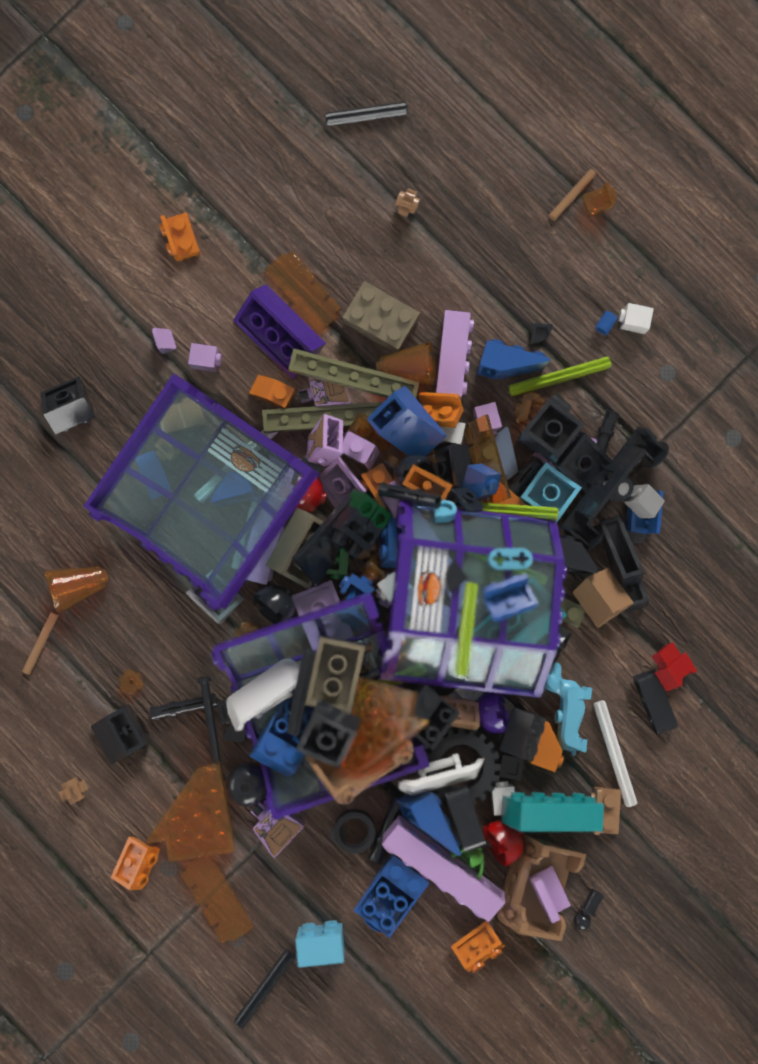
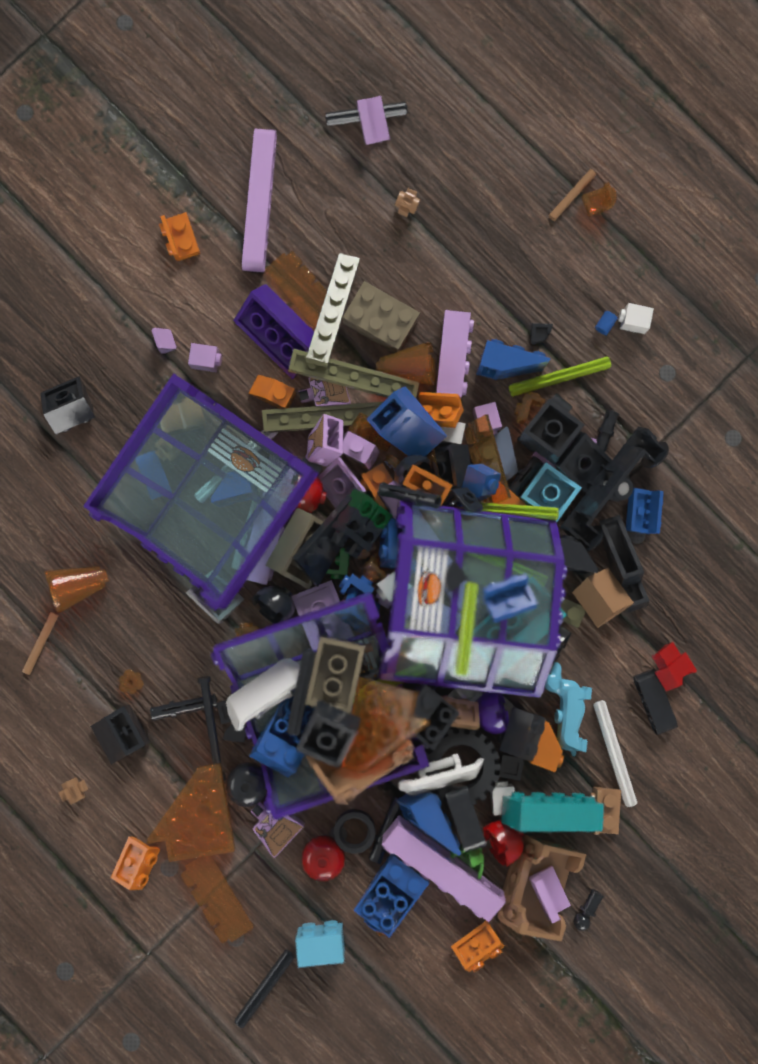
medium azure tile [433,500,457,523] -> none
medium azure beam [487,548,533,571] -> none
light grey brick [624,484,665,519] -> none
none -> lavender beam [242,129,277,272]
none -> red cylinder [301,835,345,882]
none -> plate [306,253,360,367]
none -> lavender panel [356,96,390,145]

